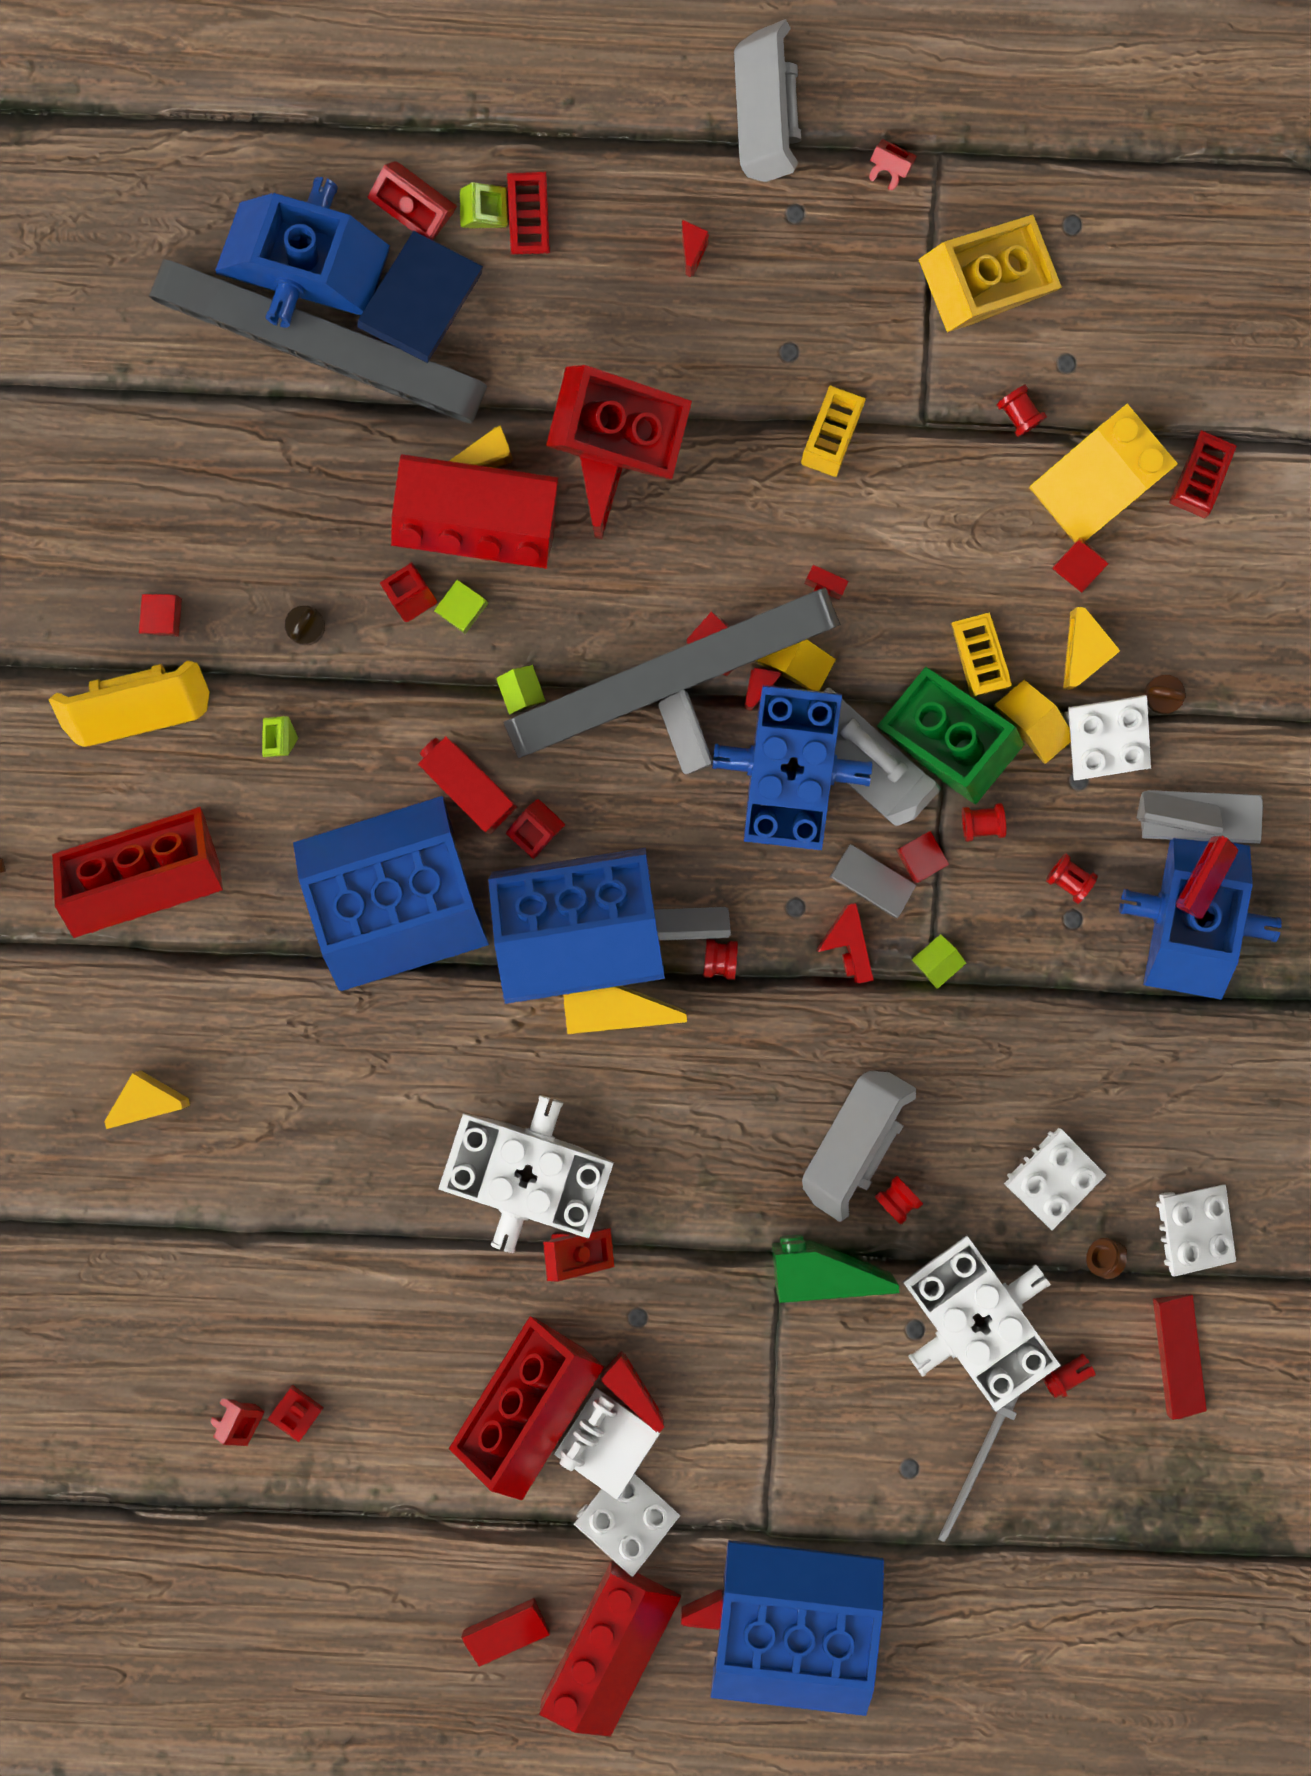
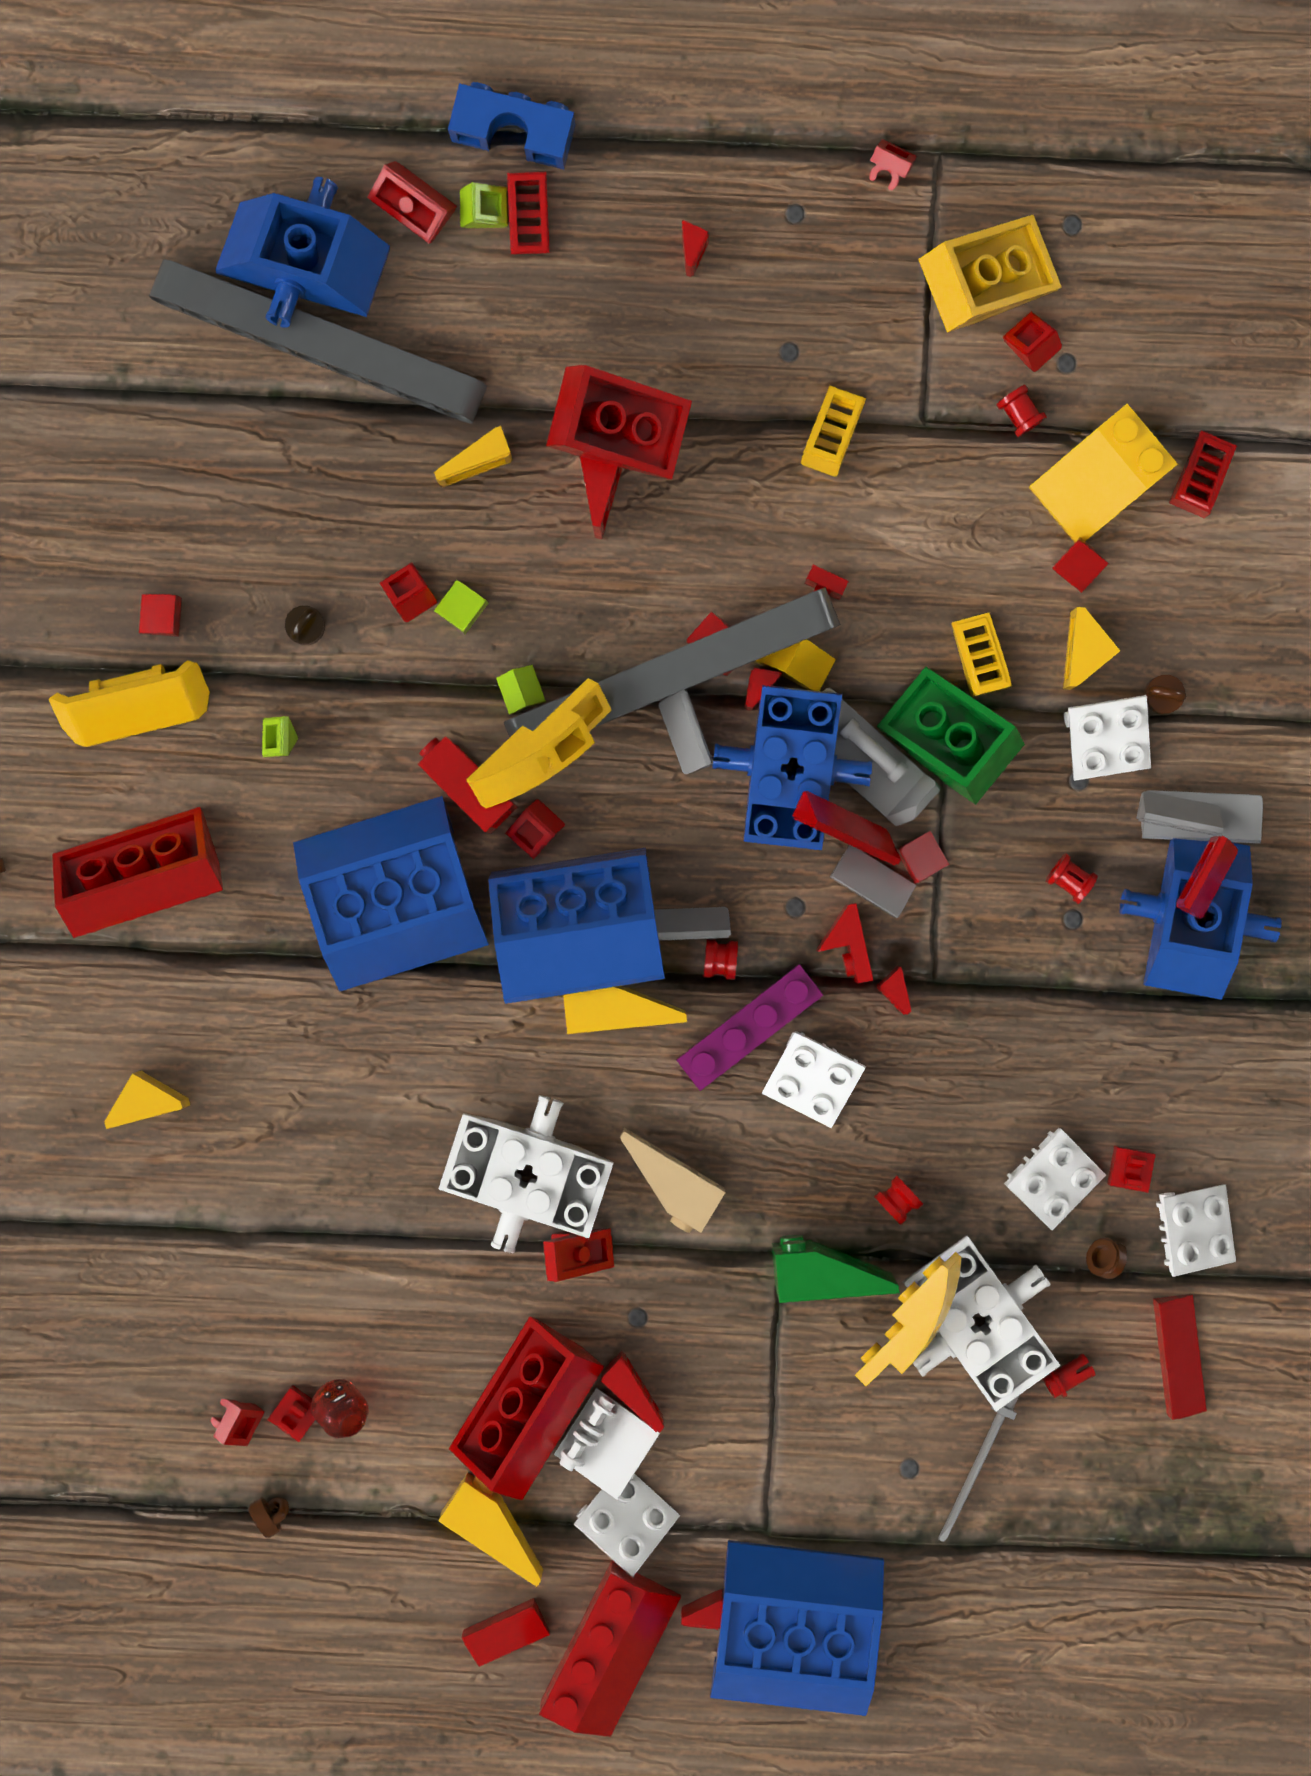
dark blue tile [358,231,483,363] -> none
red slope [391,454,559,569] -> none
light grey piece [734,19,801,182] -> none
light grey piece [802,1071,916,1222] -> none
lime slope [911,934,967,989] -> none
red bush [961,803,1006,842] -> none
yellow slope [994,680,1071,764] -> none
none -> reddish brown tile [248,1497,289,1538]
none -> clear red head [310,1379,369,1439]
none -> yellow slope [438,1472,543,1587]
none -> blue arch [448,82,576,170]
none -> yellow slope [466,678,612,808]
none -> tan slope [620,1128,726,1233]
none -> magenta plate [676,964,823,1091]
none -> white hinge [762,1031,866,1128]
none -> red slope [792,791,901,865]
none -> yellow slope [855,1252,962,1386]
none -> red slope [877,966,911,1015]
none -> red slope [1003,311,1062,372]
none -> red tile [1107,1146,1156,1193]

